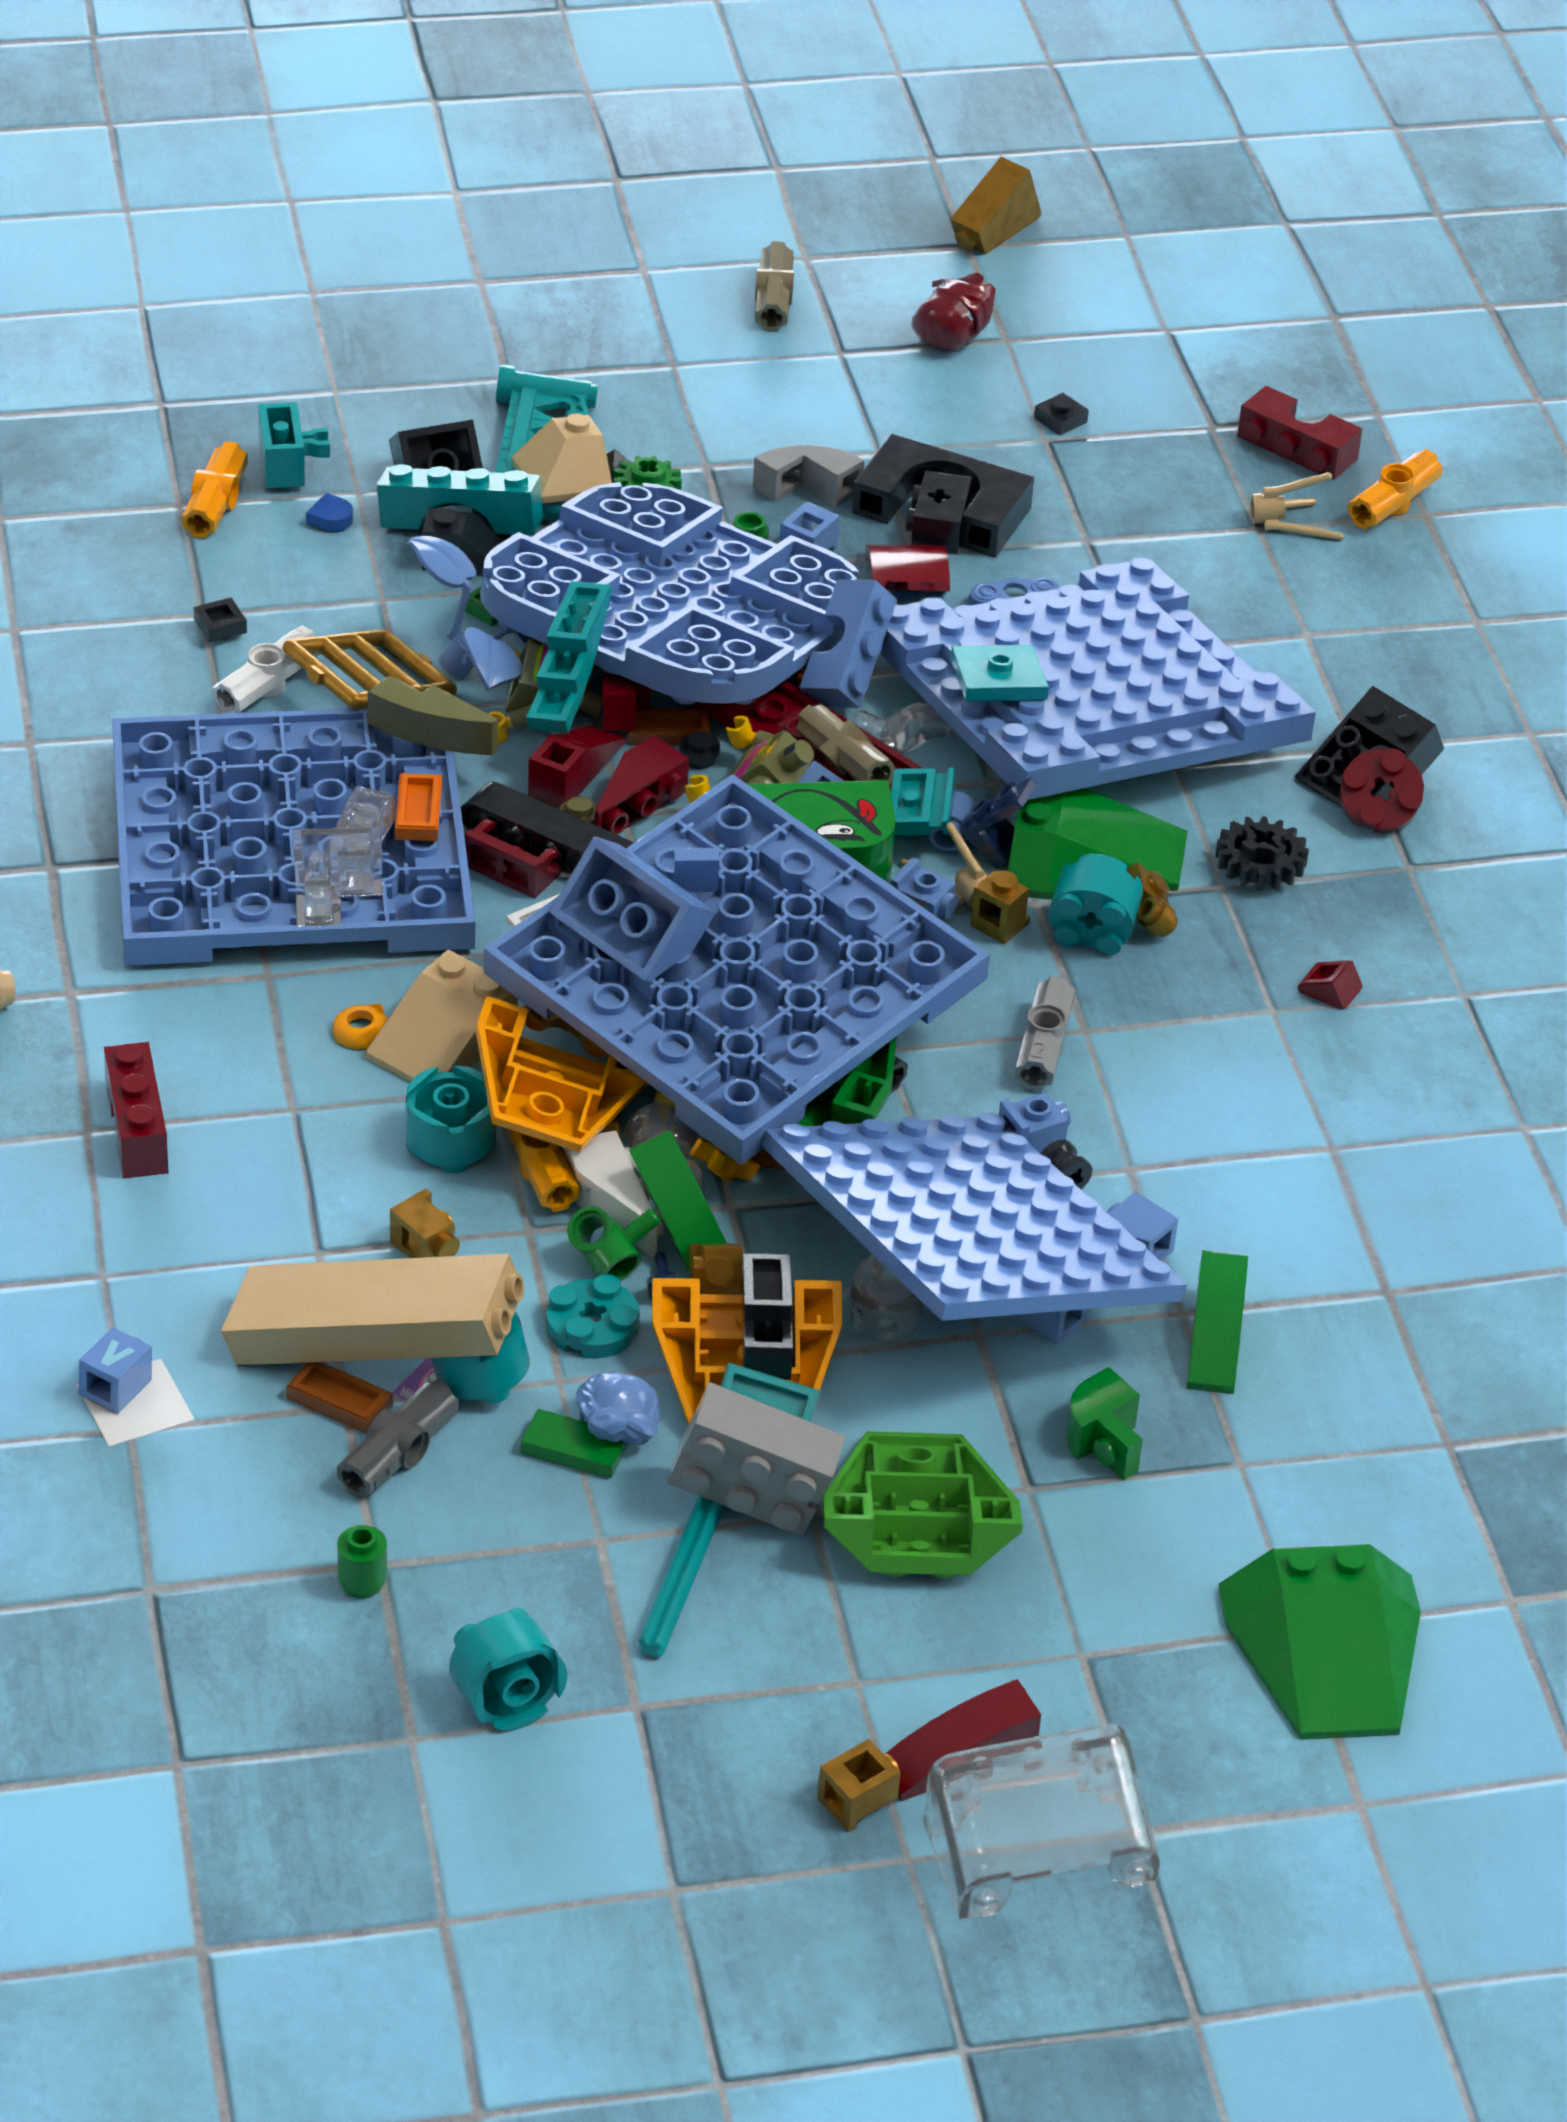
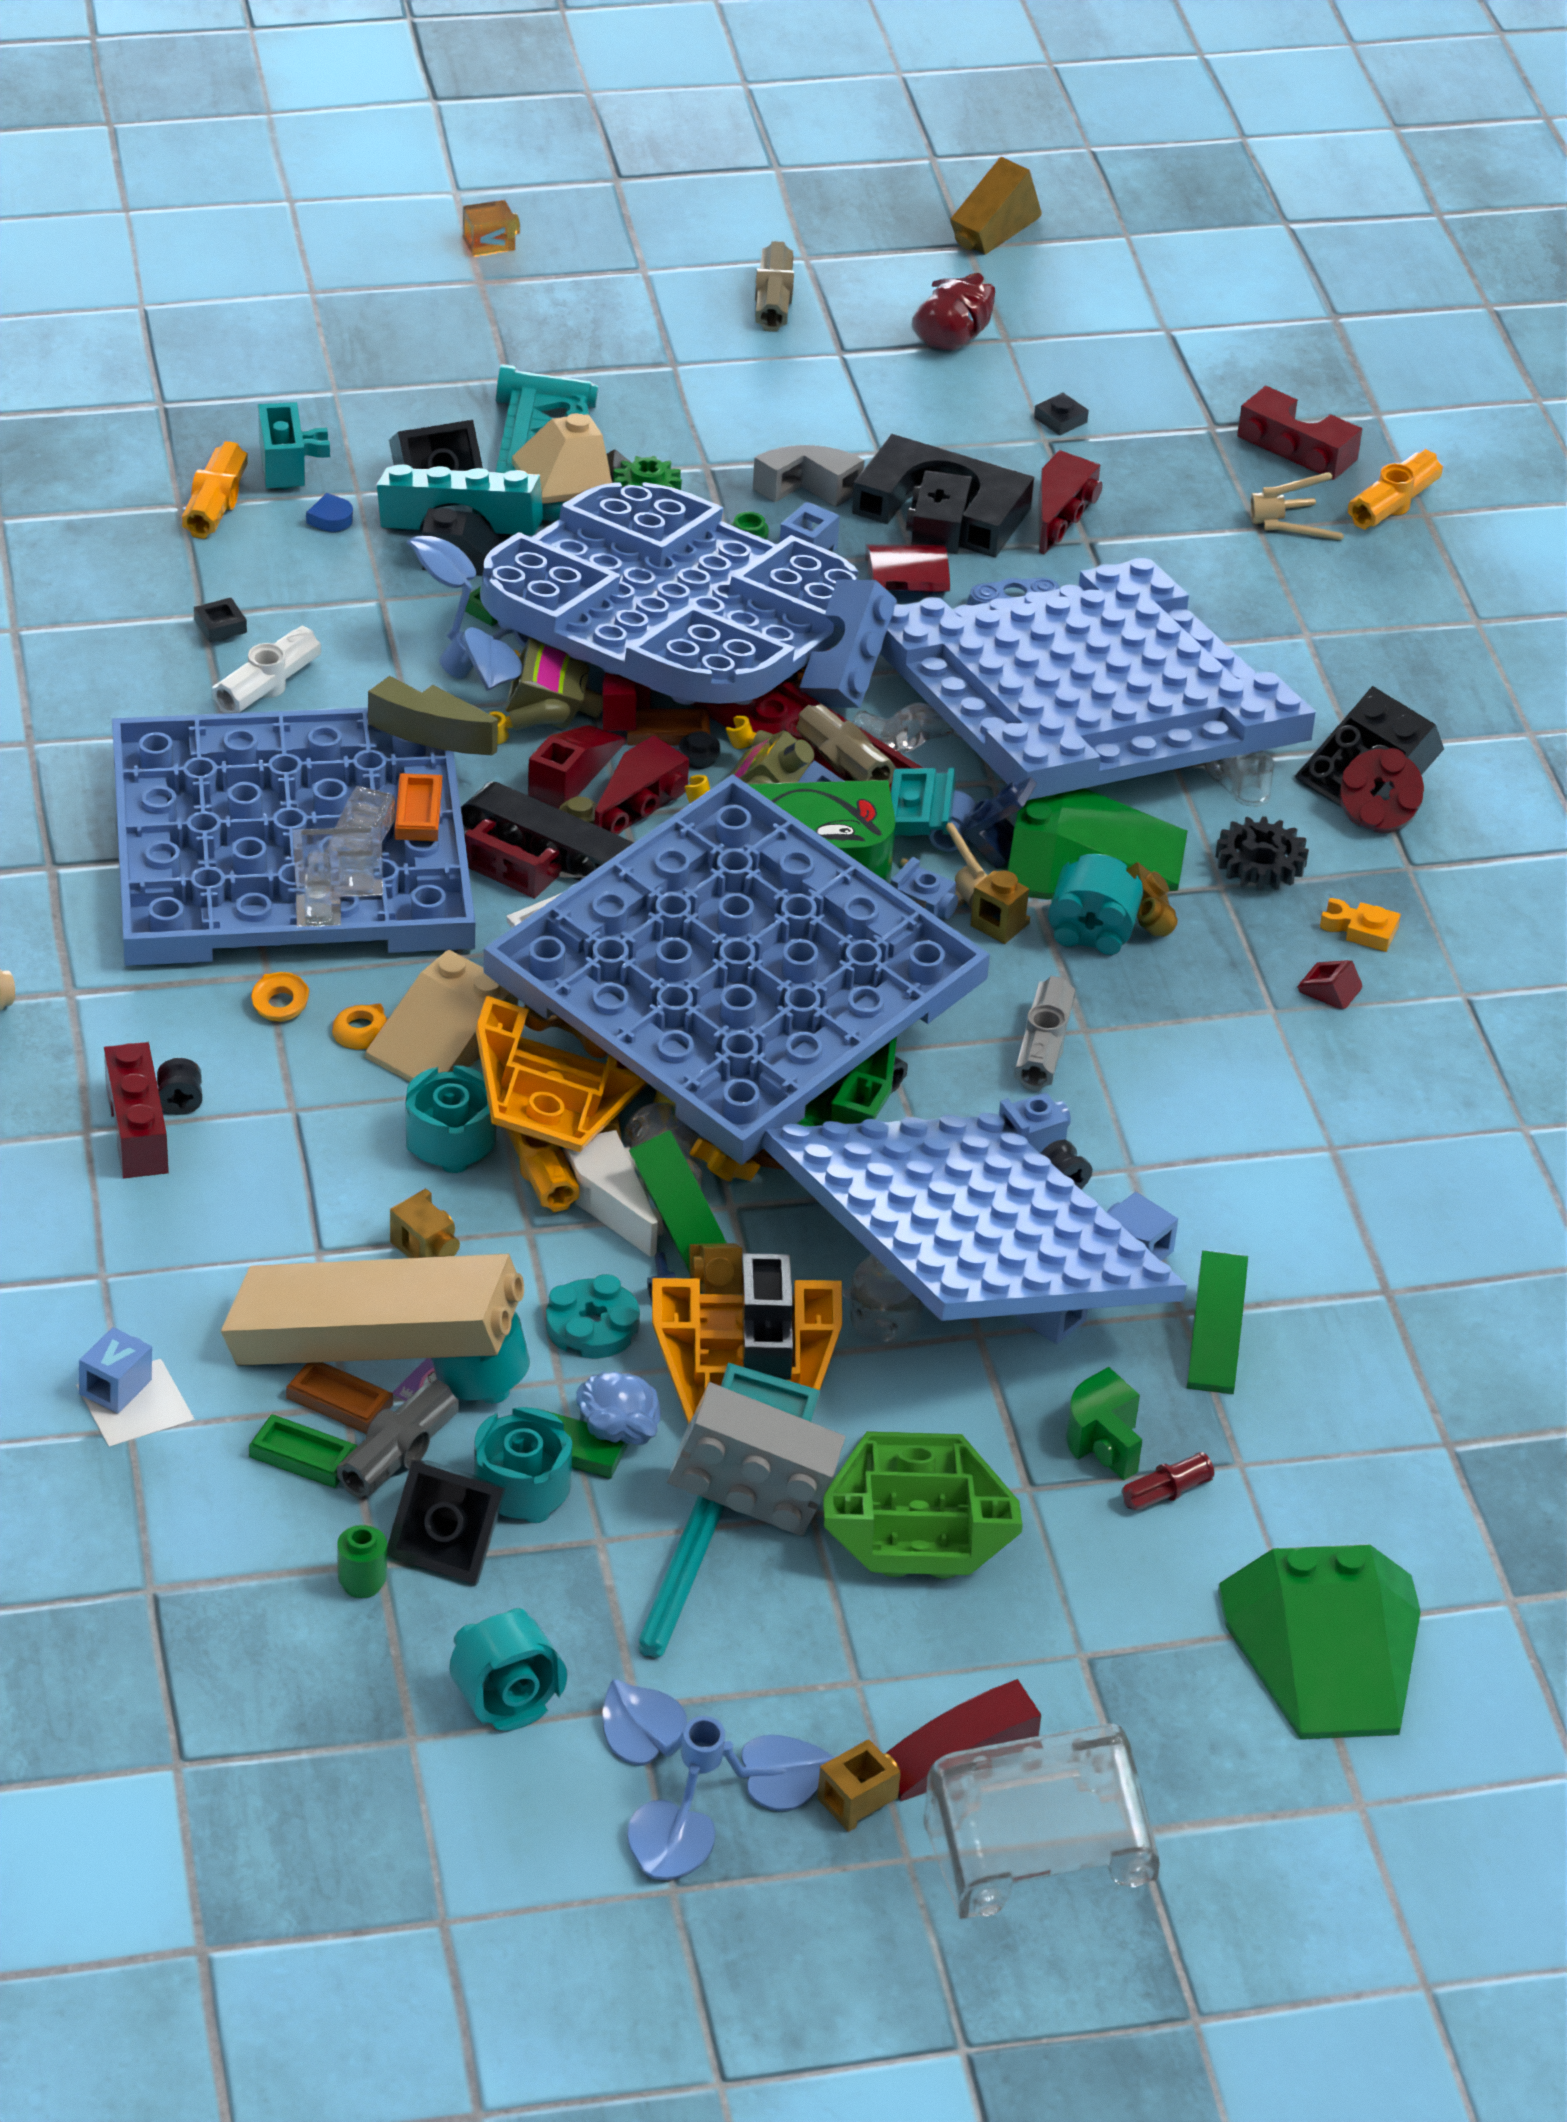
pearl gold bar [283,629,457,709] -> none
teal slope [526,581,612,733] -> none
medium blue slope [549,836,716,983] -> none
green piece [567,1206,661,1281] -> none
medium blue tile [673,848,719,892] -> none
plate [951,645,1049,702] -> none
none -> black wheel [157,1058,203,1115]
none -> green tile [249,1414,357,1488]
none -> light orange piece [251,972,310,1022]
none -> black slope [387,1460,506,1584]
none -> clear orange brick [462,199,520,257]
none -> teal brick [474,1407,572,1523]
none -> medium blue plant [603,1679,835,1880]
none -> dark red slope [1038,450,1103,555]
none -> dark red axle [1121,1452,1215,1511]
none -> clear piece [1204,751,1274,807]
none -> light orange plate [1320,898,1401,952]

